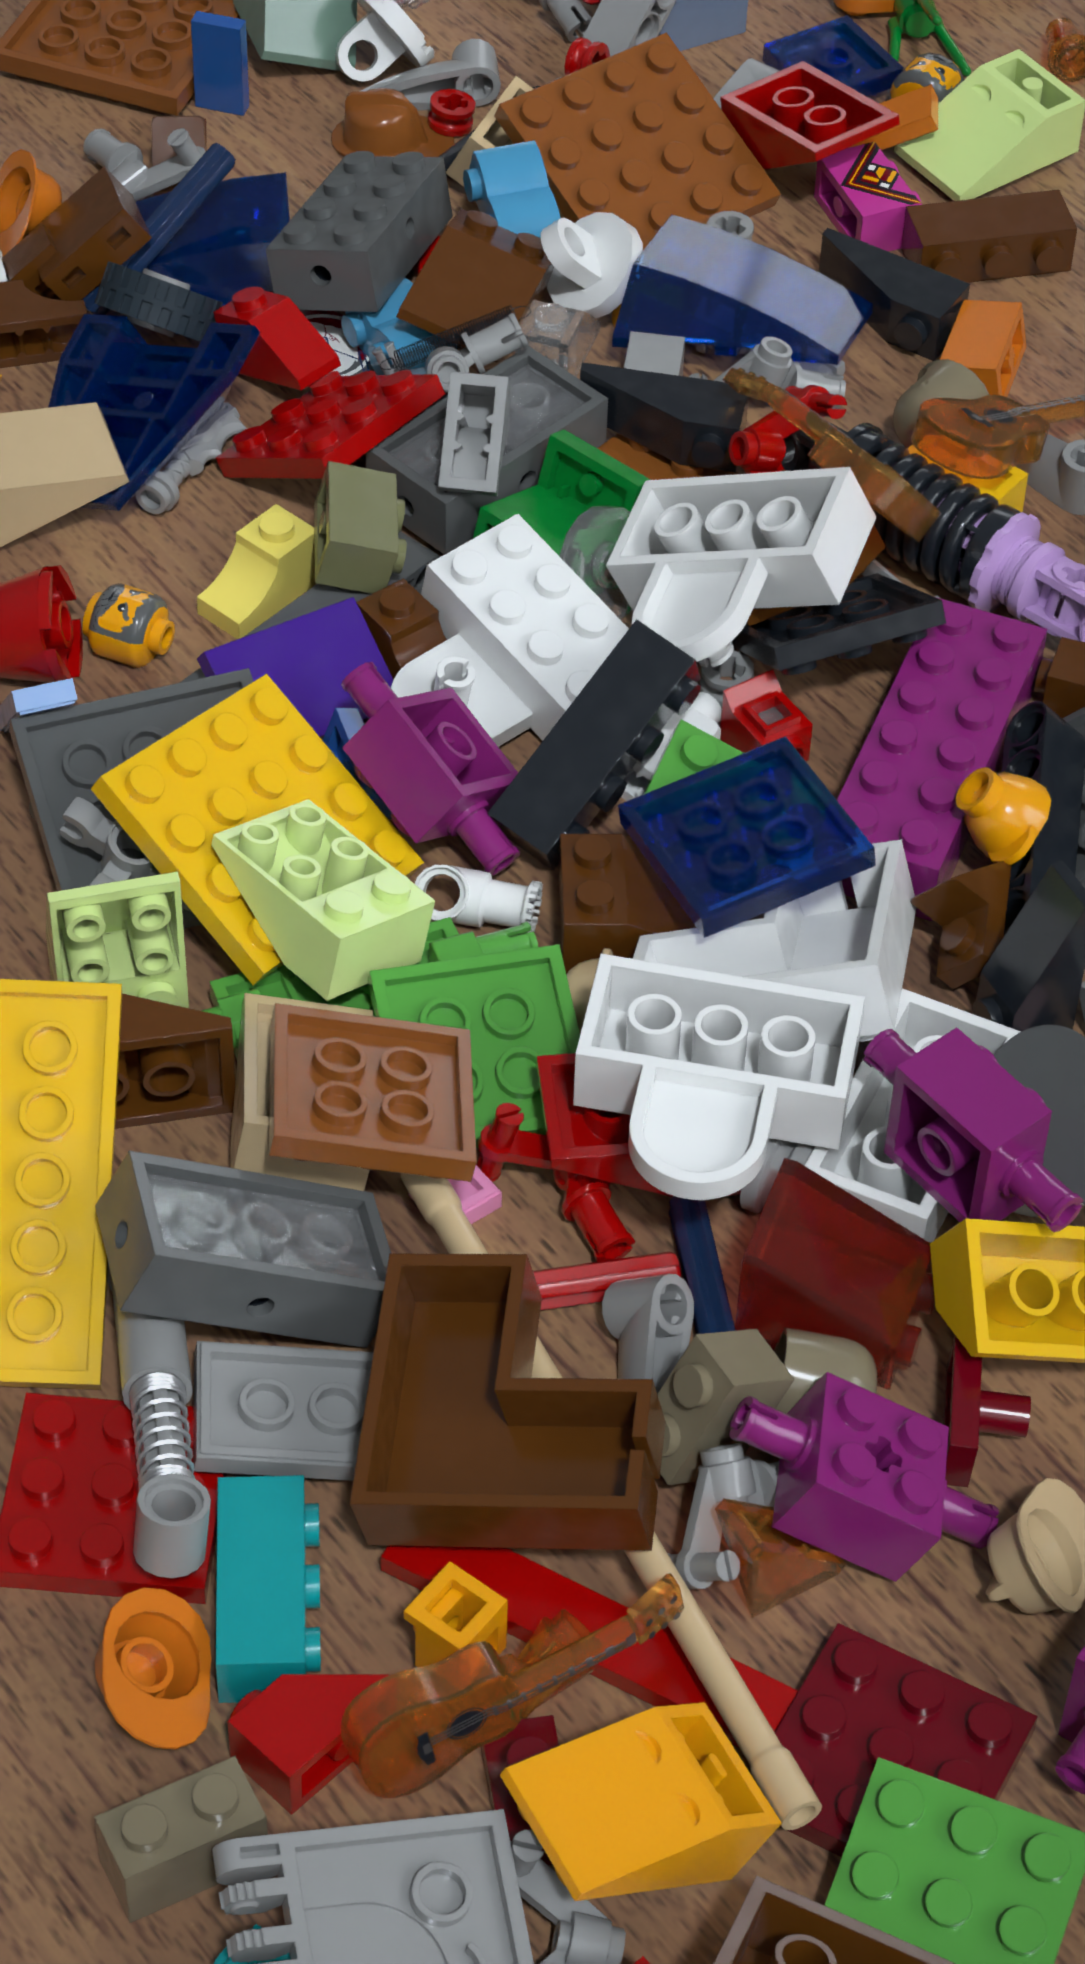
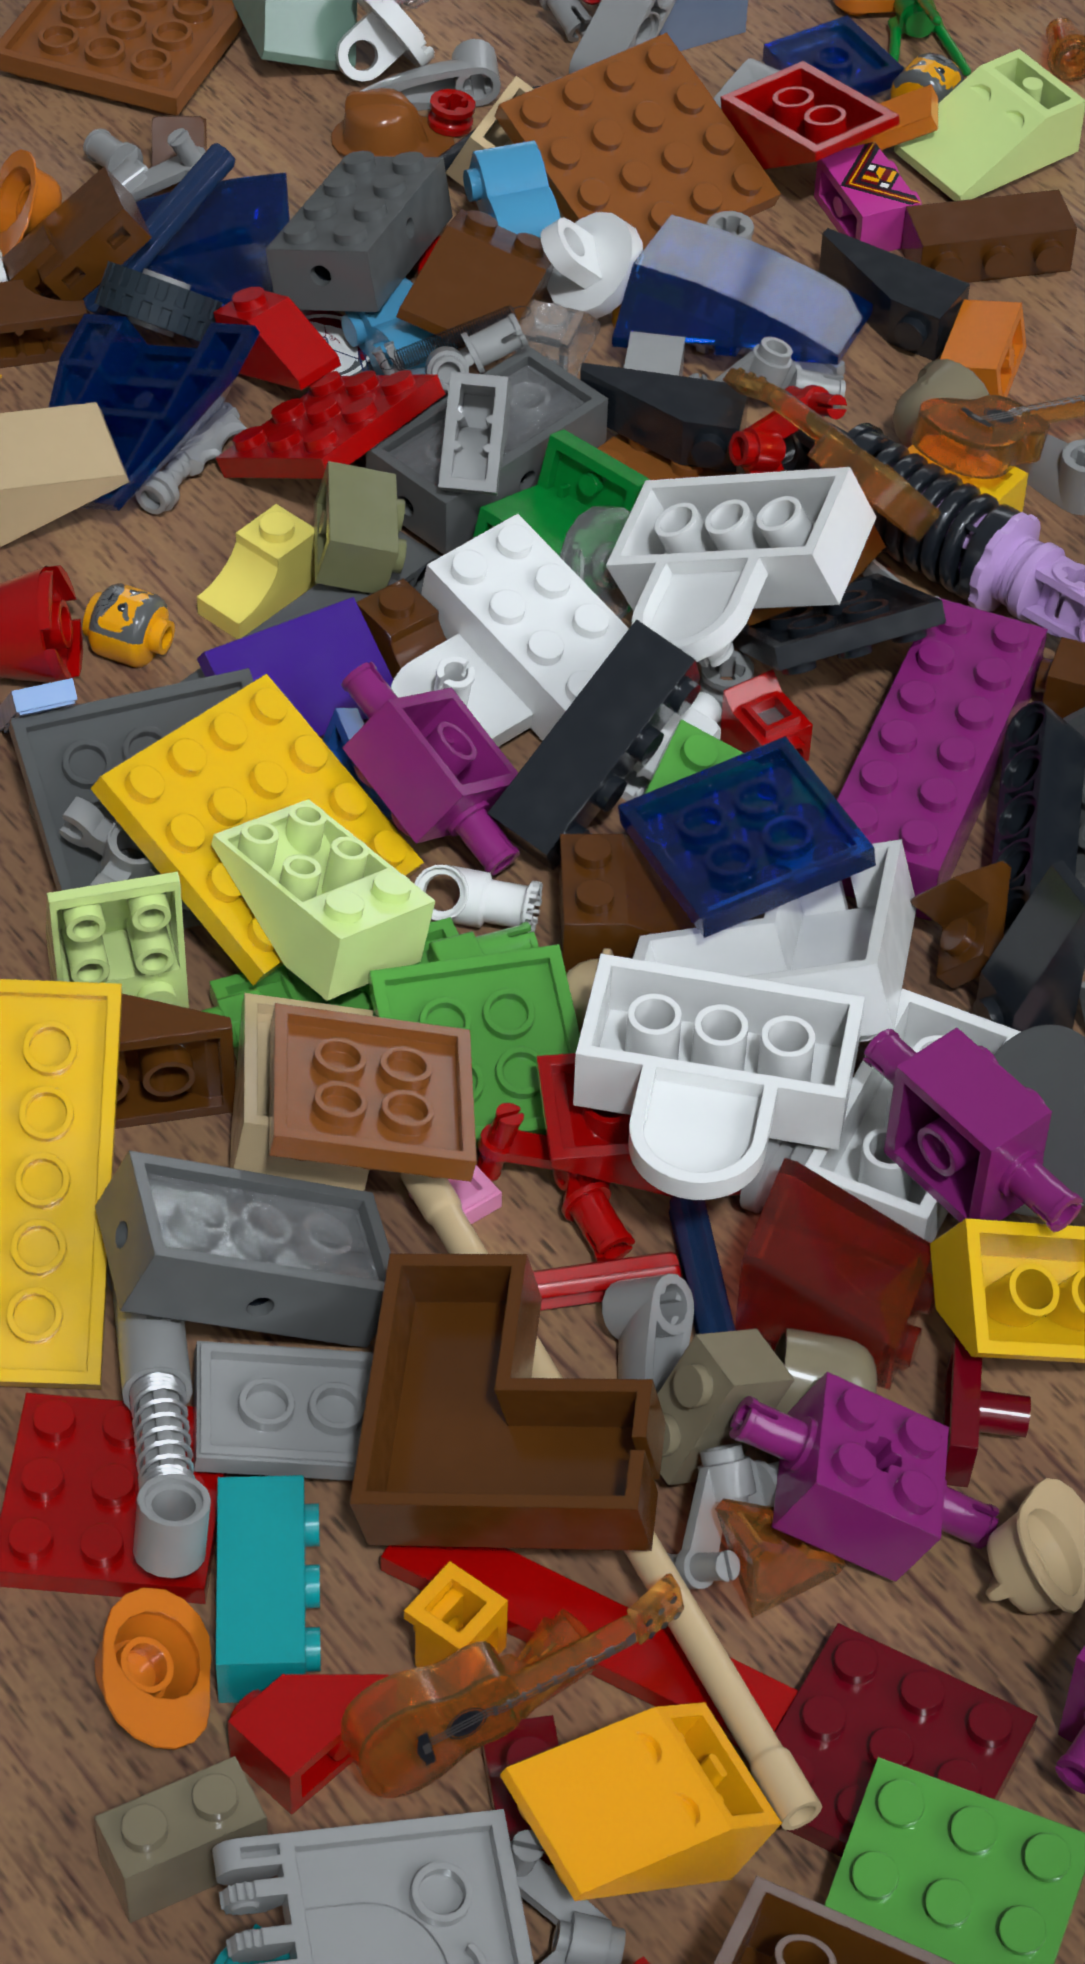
blue tile [191,11,249,116] -> none
red bush [564,37,610,76] -> none
light orange piece [956,767,1052,866] -> none

